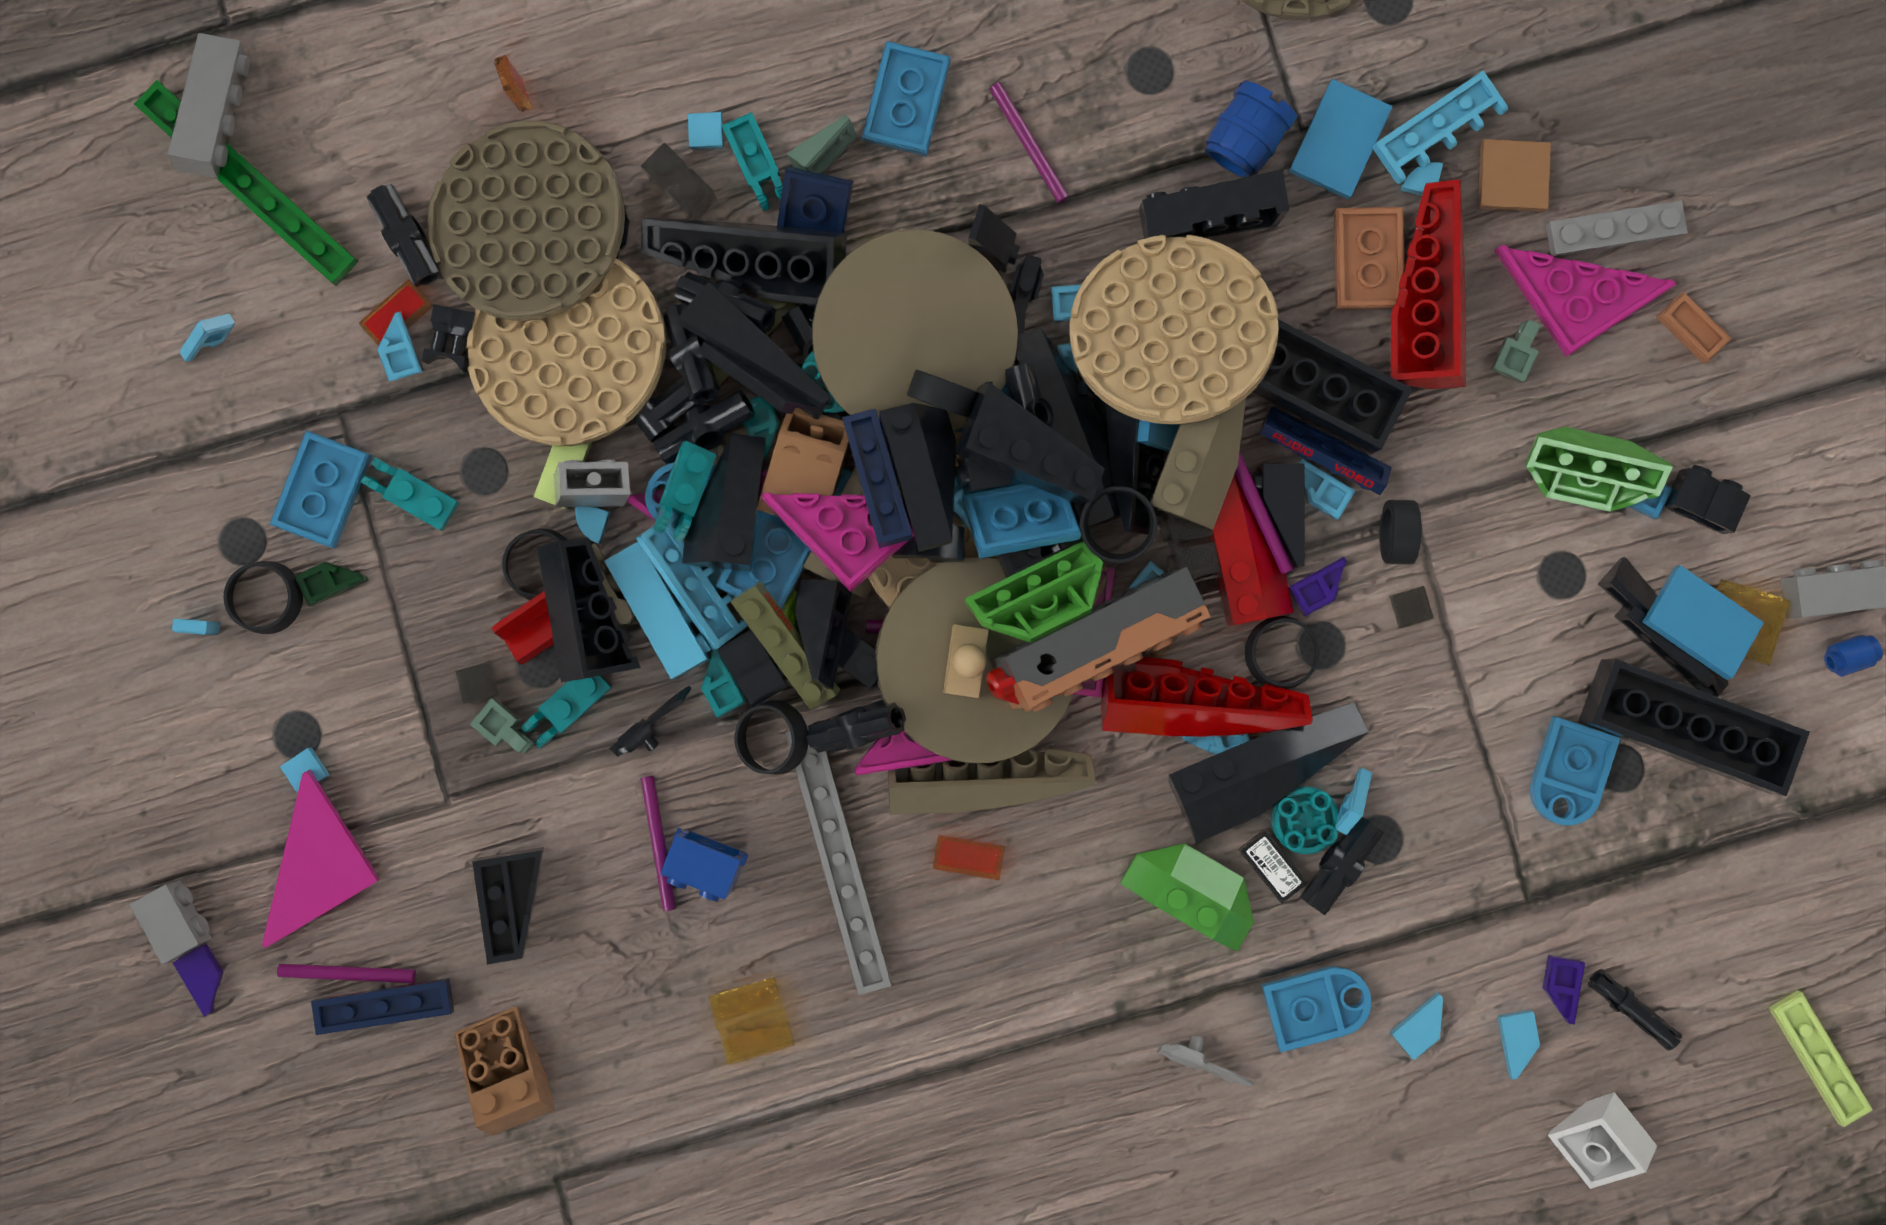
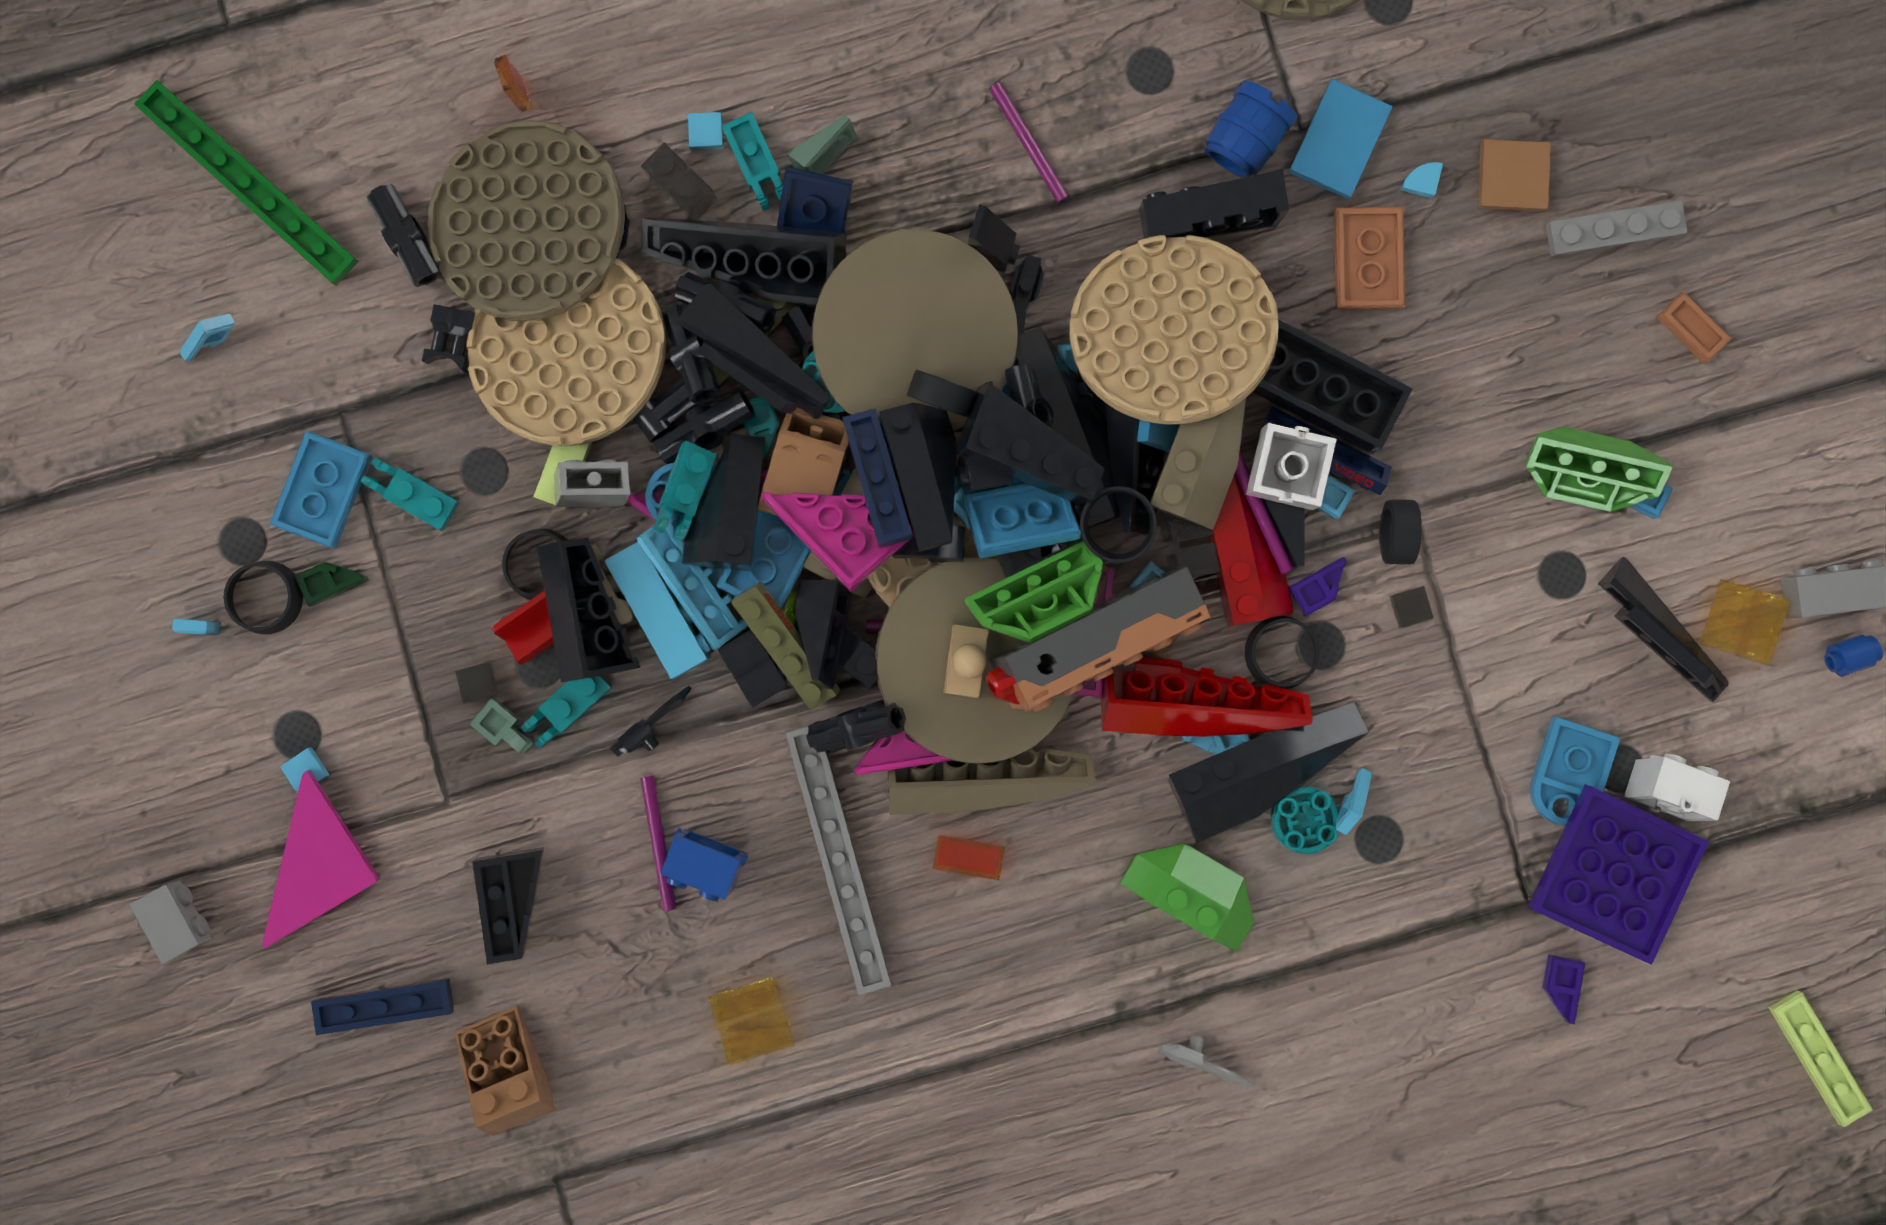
light grey brick [167,33,250,178] -> none
dark purple tile [173,943,223,1017] -> none
magenta bar [277,964,416,983] -> none
red tile [359,279,433,346] -> none
medium azure tile [377,311,423,382] -> none
medium azure tile [575,507,611,544] -> none
teal tile [701,648,748,718] -> none
black tyre [734,700,808,775] -> none
dark azure tile [862,41,951,156] -> none
medium azure tile [1051,284,1082,322] -> none
tile [1238,829,1308,904] -> none
dark azure tile [1261,966,1371,1053] -> none
black piece [1300,817,1384,915] -> none
medium azure hinge [1372,71,1508,184] -> none
medium azure tile [1390,992,1443,1060] -> none
red wedge [1391,179,1466,389] -> none
sand green plate [1491,319,1541,383] -> none
dark pink tile [1494,245,1676,357] -> none
medium azure tile [1497,1009,1540,1080] -> none
white slope [1548,1092,1657,1189] -> none
black brick [1578,659,1810,796] -> none
black pin [1588,969,1682,1051] -> none
dark azure tile [1643,565,1764,680] -> none
black brick [1664,465,1751,534] -> none
none -> white brick [1246,423,1337,510]
none -> dark purple plate [1528,784,1709,965]
none -> white brick [1624,753,1730,821]

